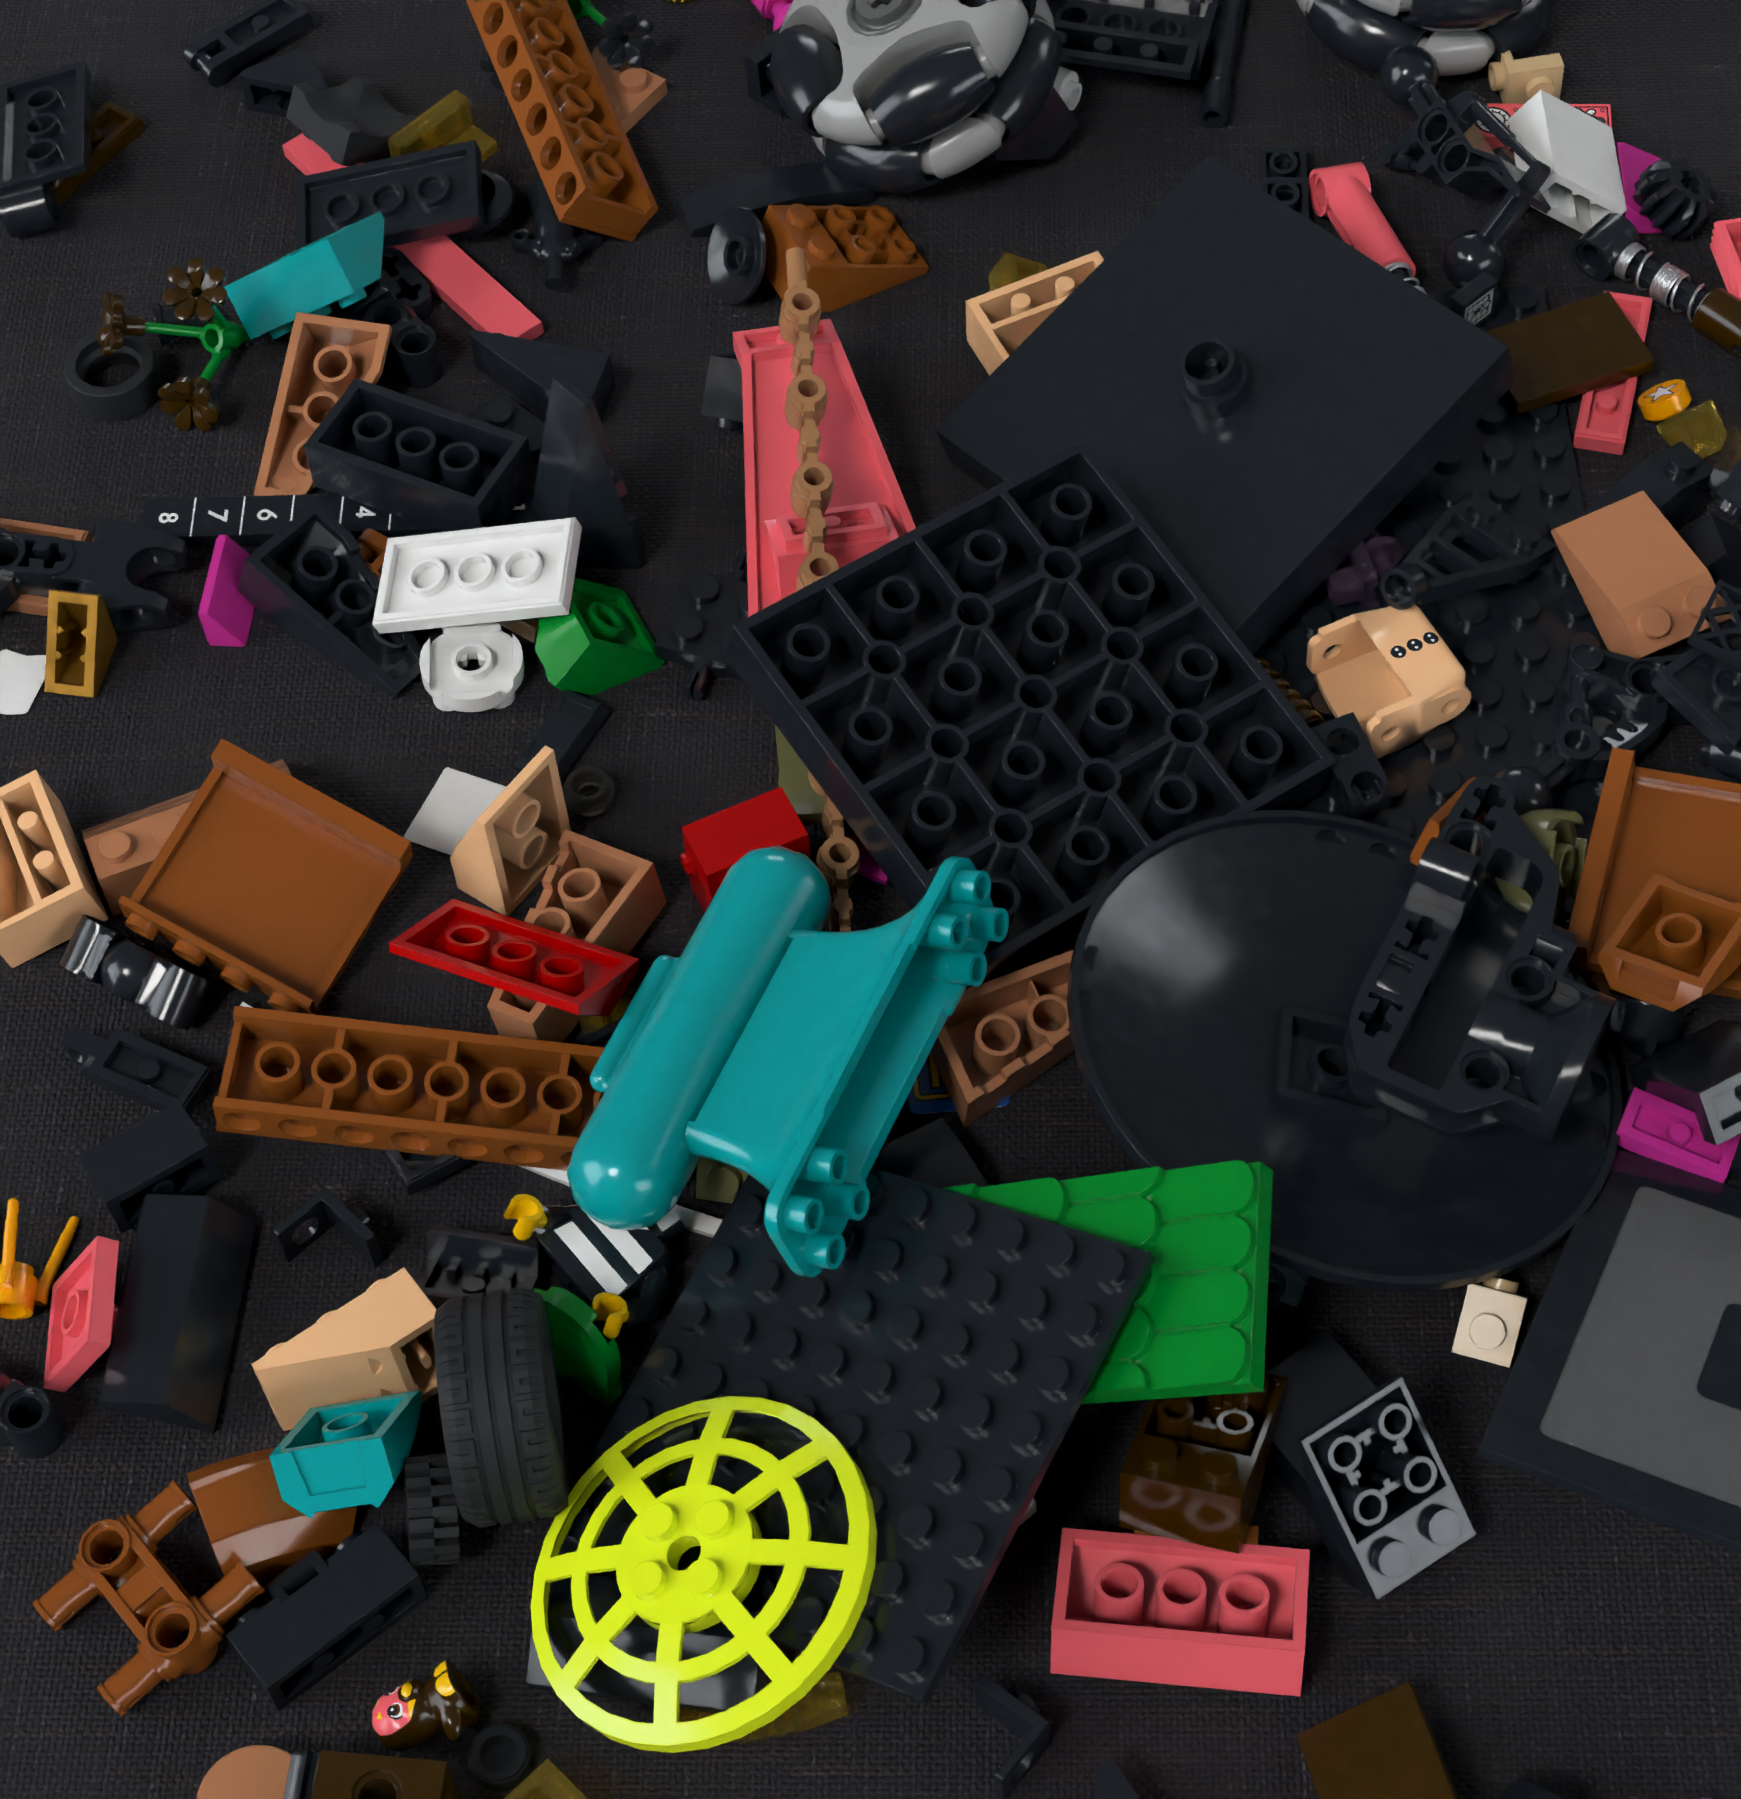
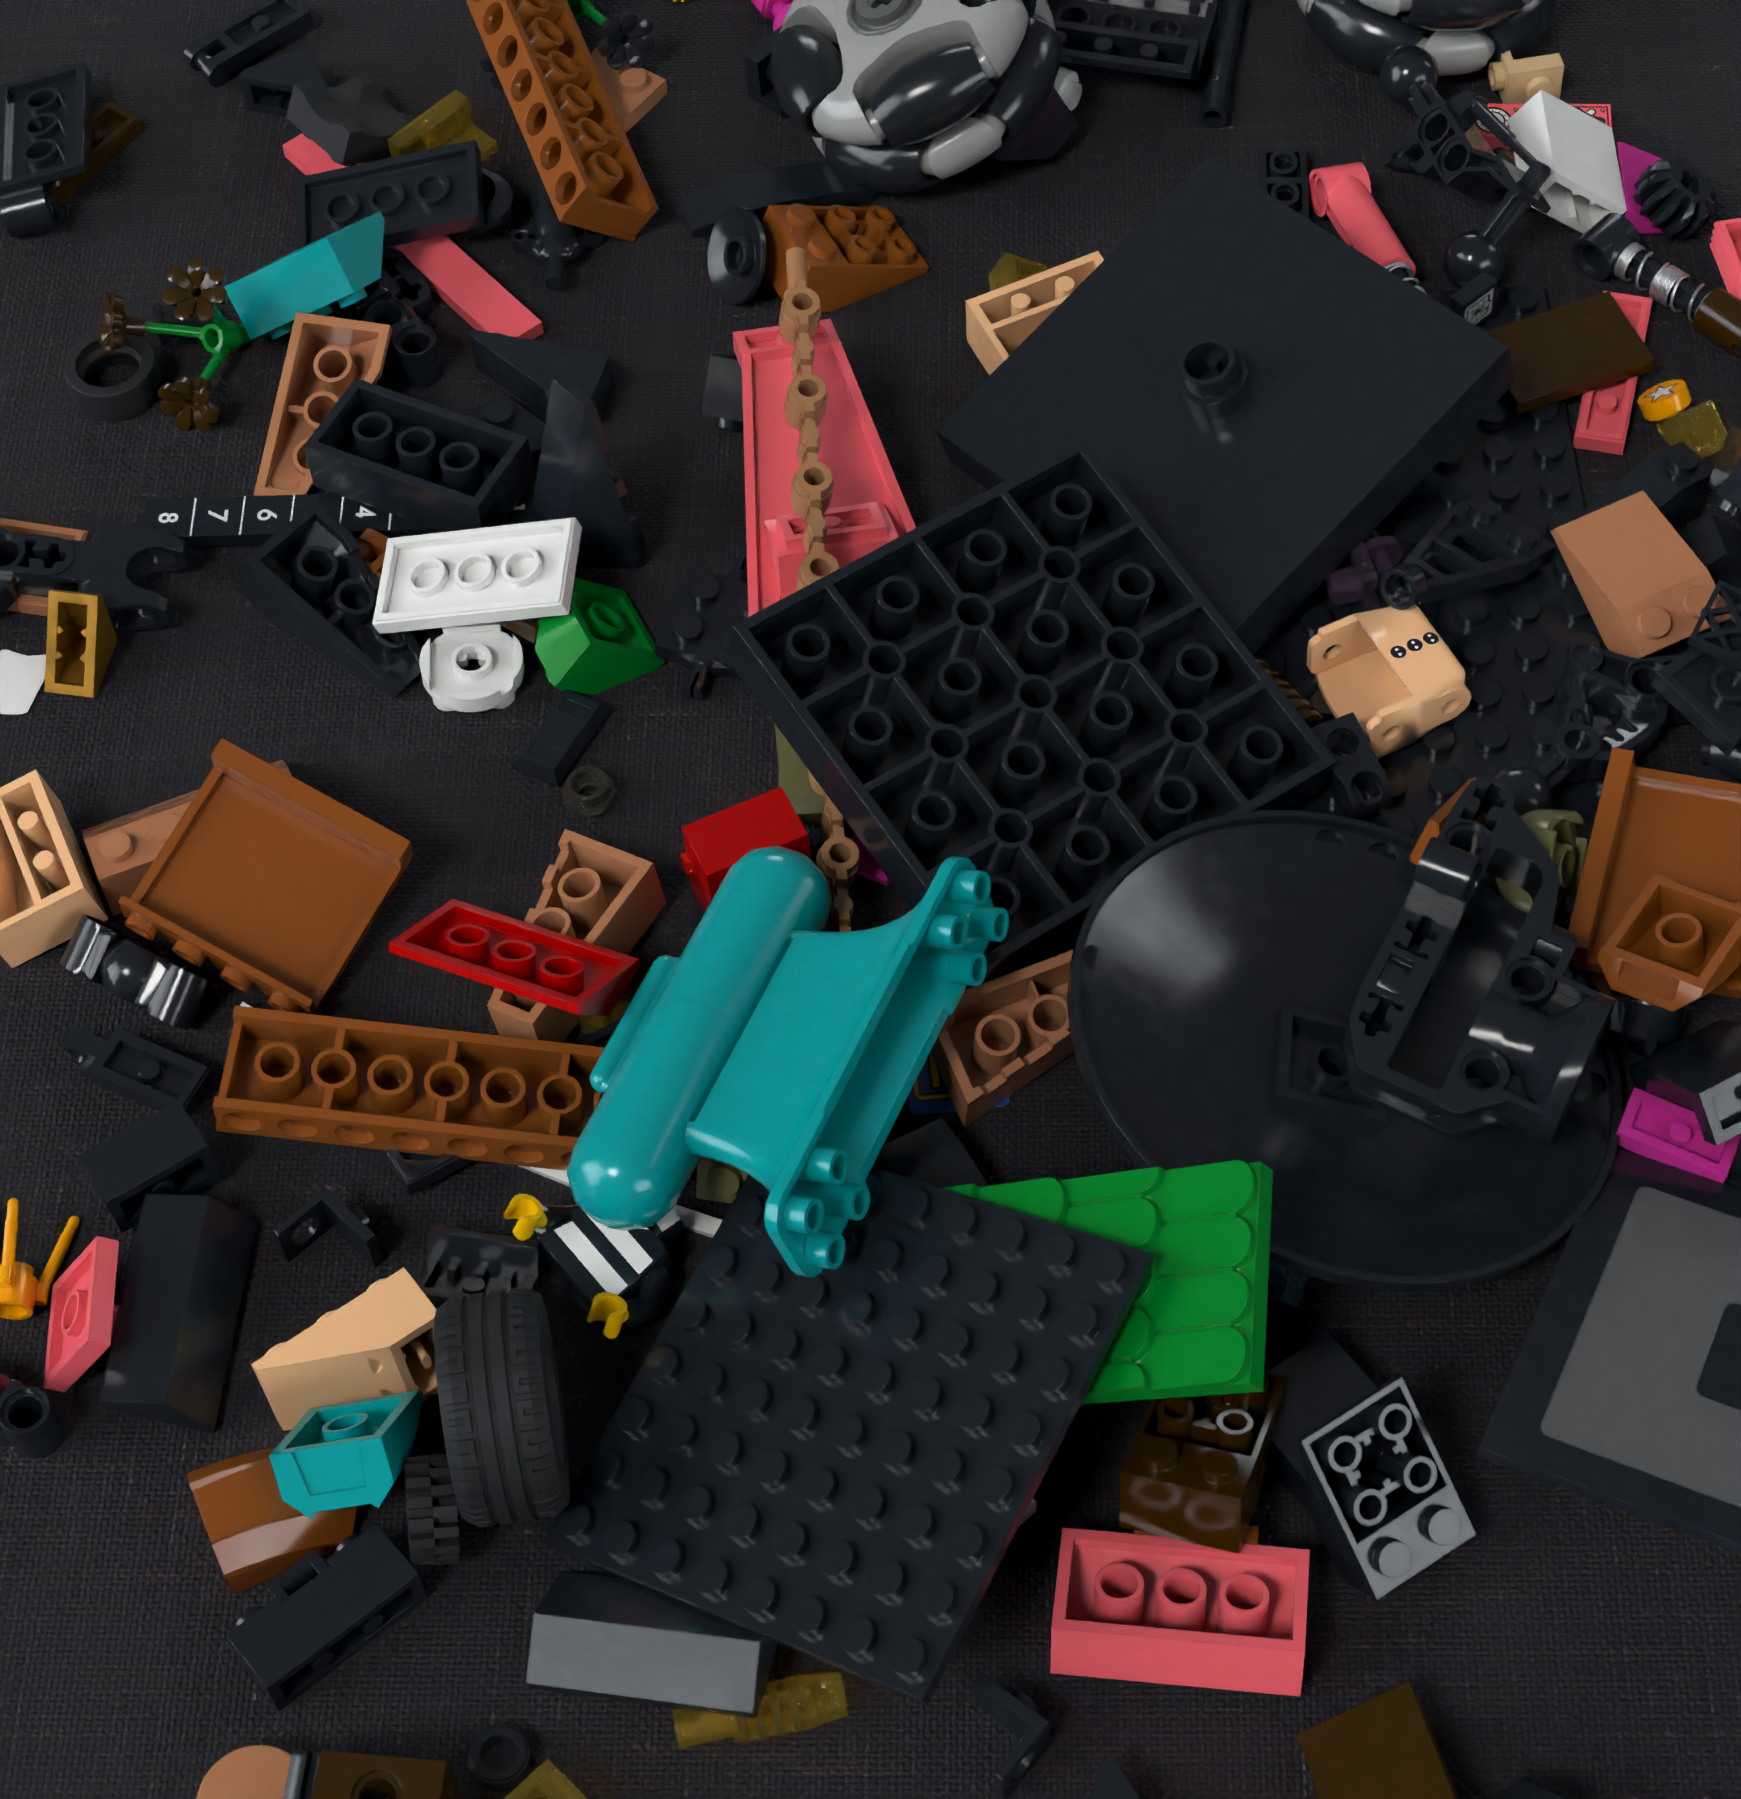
dark orange piece [32,1479,266,1717] -> none
dark pink slope [198,535,256,647] -> none
dark brown animal [372,1659,479,1752] -> none
white sticker [404,767,506,855] -> none
light nougat slope [450,745,571,916] -> none
neon yellow dish [531,1396,877,1753] -> none
green tile [533,1286,621,1407] -> none
tan bracket [1451,1276,1529,1368] -> none

